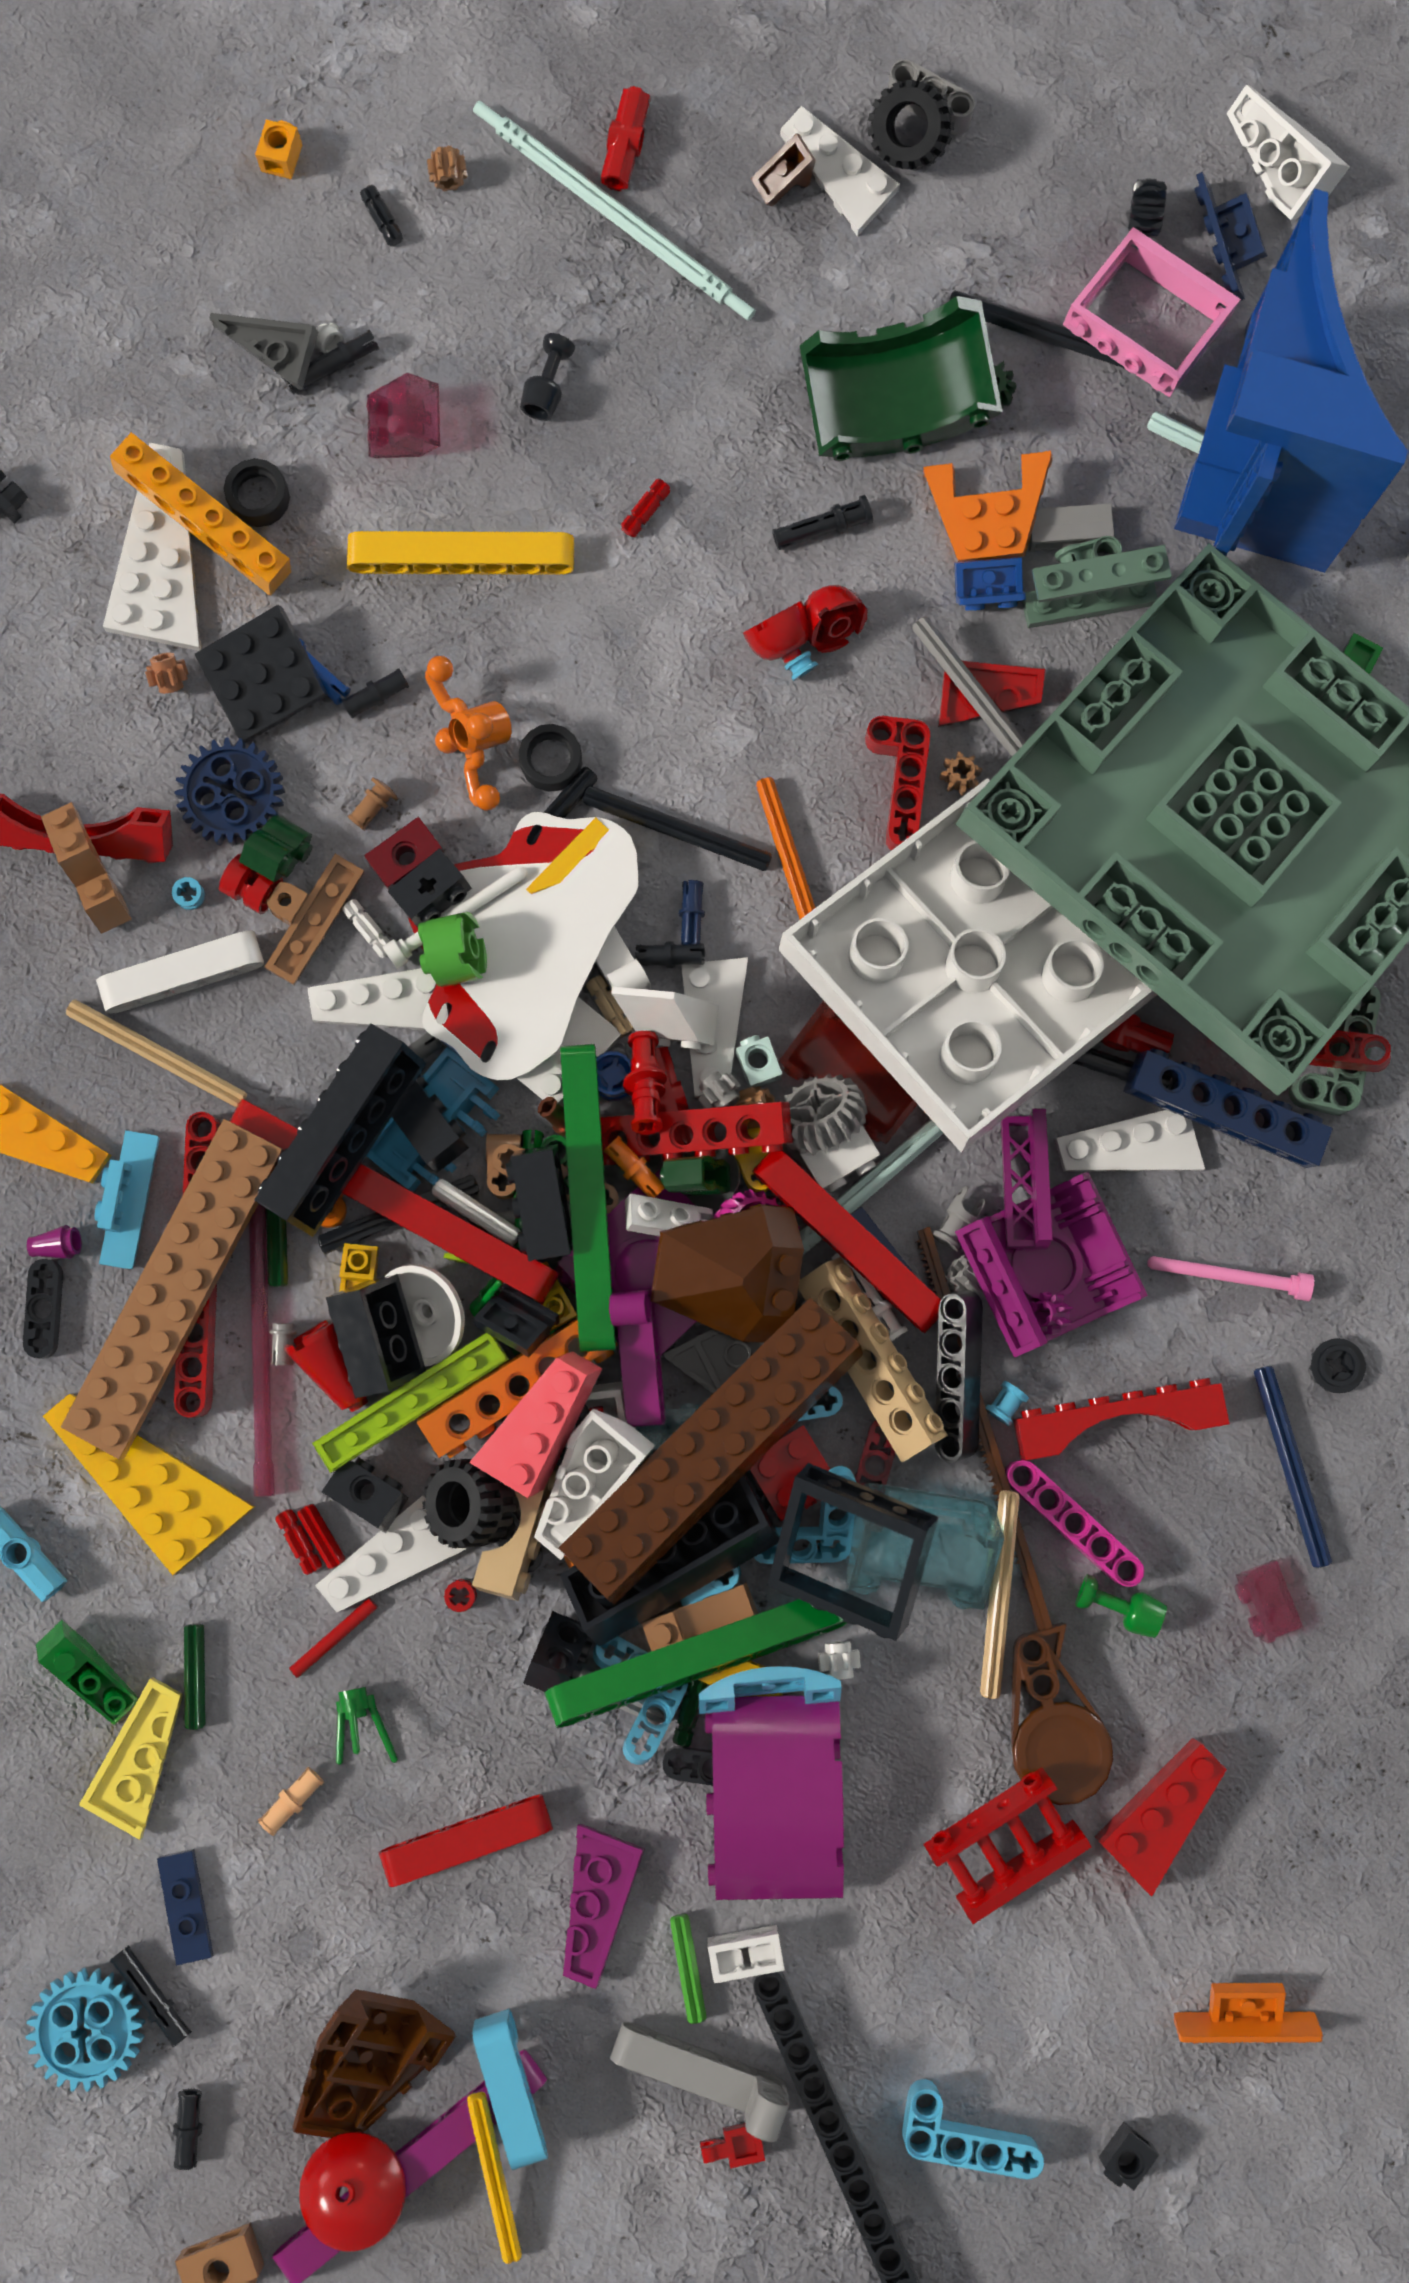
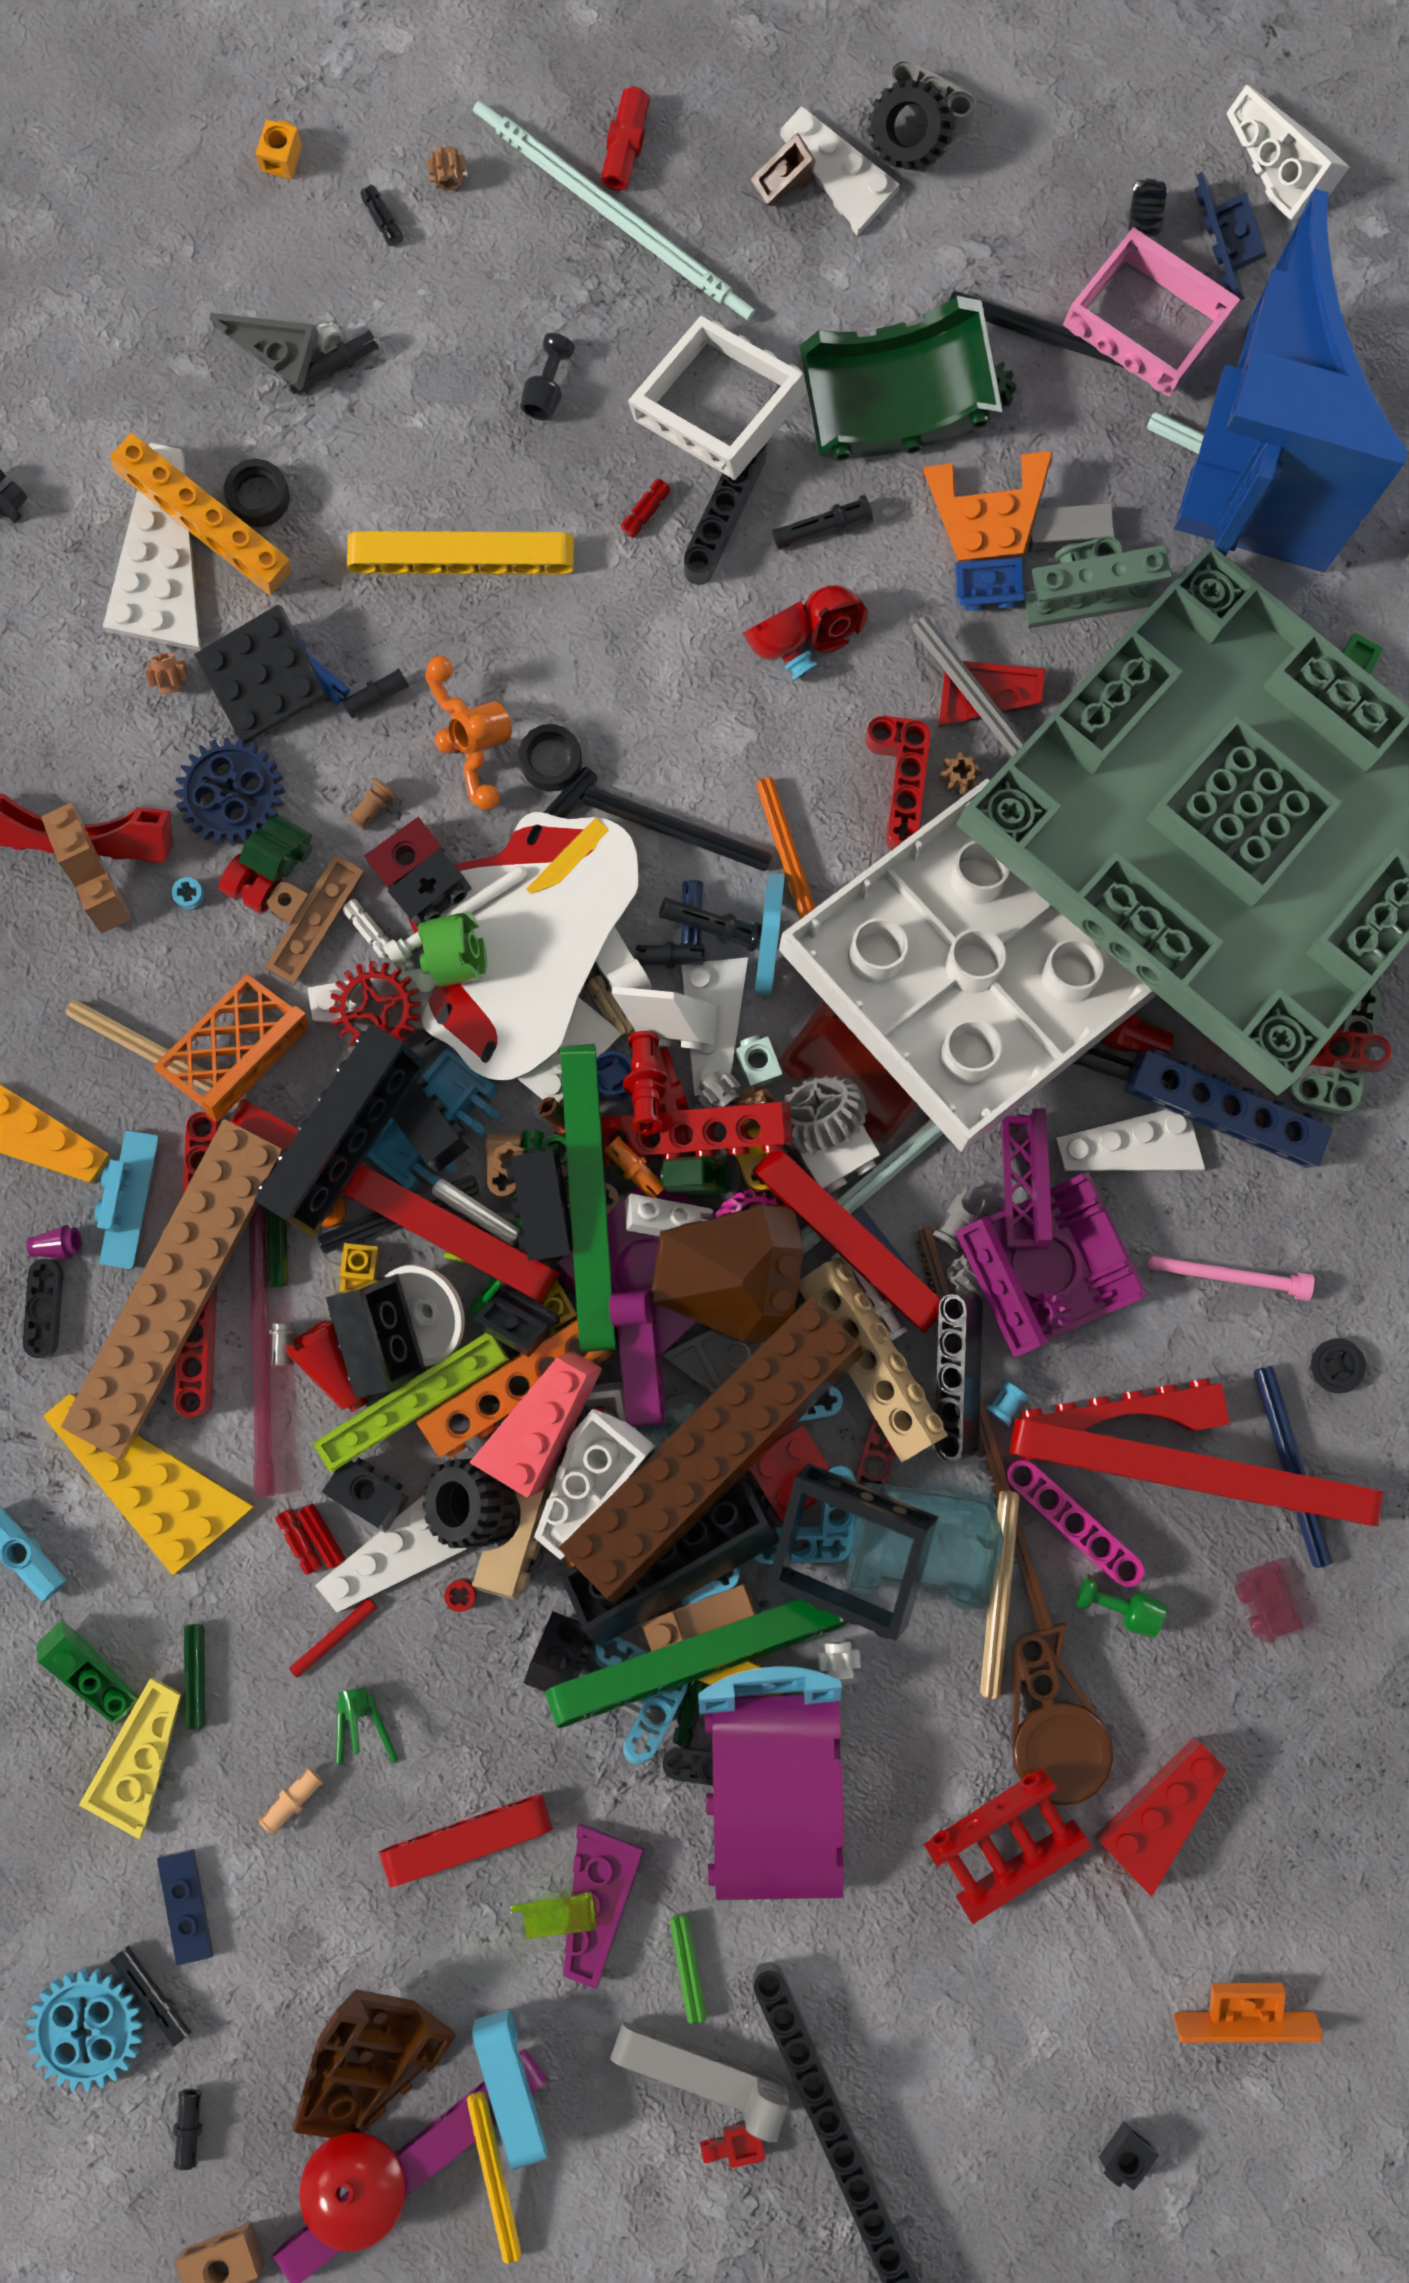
white beam [96,931,264,1014] -> none
clear pink slope [366,372,440,458] -> none
white brick [707,1925,785,1984] -> none
medium azure beam [902,2079,1044,2179] -> none
none -> orange fence [153,974,310,1122]
none -> red gear [329,961,422,1047]
none -> clear neon green panel [510,1892,596,1939]
none -> white window [628,316,807,480]
none -> black pin [659,897,762,952]
none -> black beam [684,443,767,585]
none -> medium azure beam [755,872,785,996]
none -> red beam [1009,1419,1384,1527]

